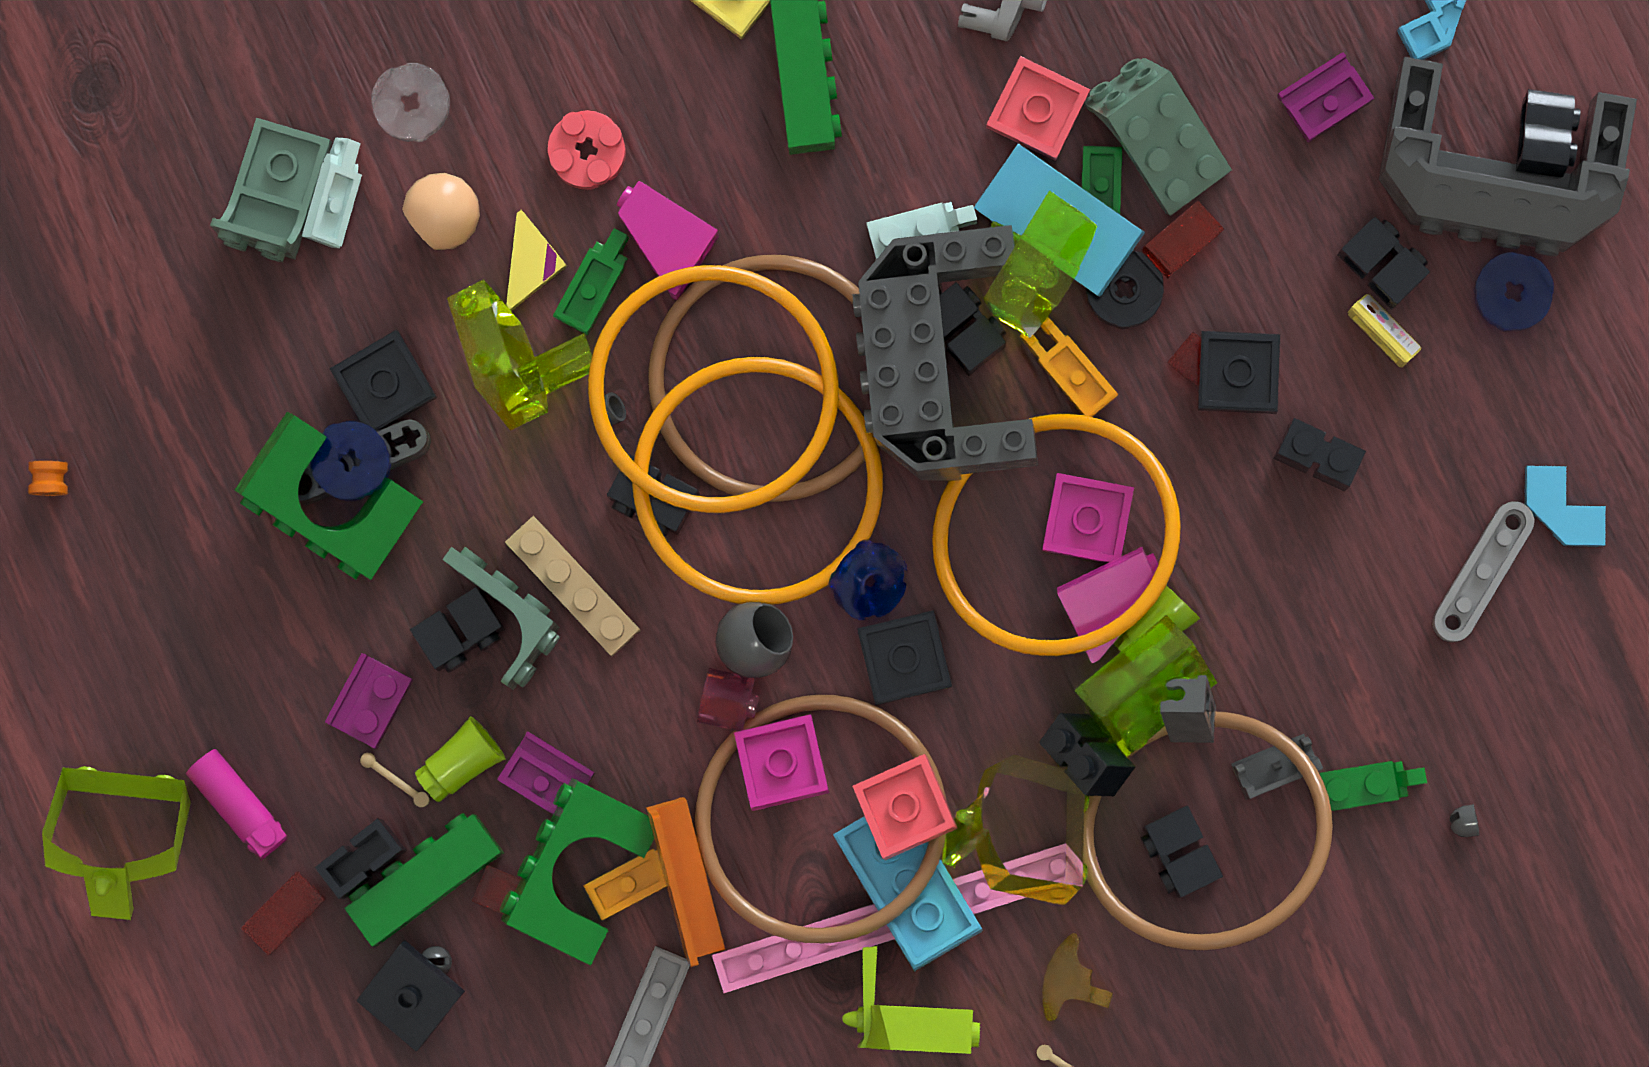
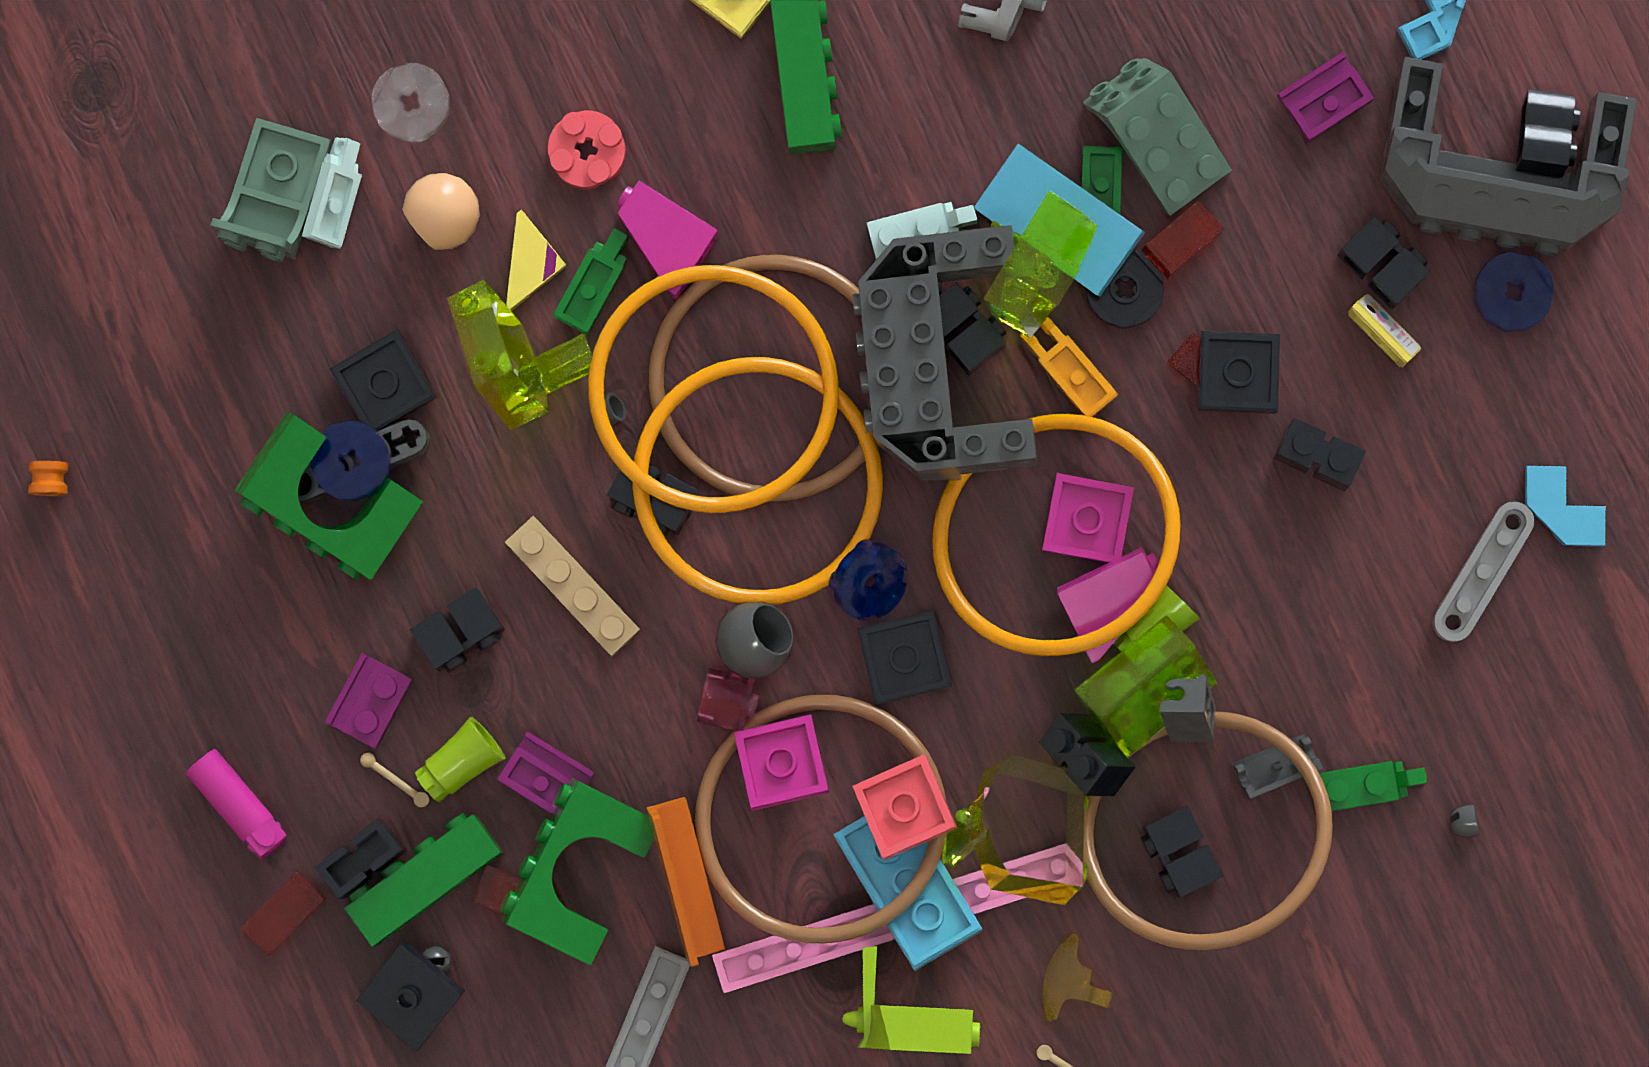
lime piece [42,766,191,920] -> none
sand green bracket [442,547,560,690] -> none
light orange hinge [583,848,667,921] -> none
coral plate [986,56,1090,161] -> none

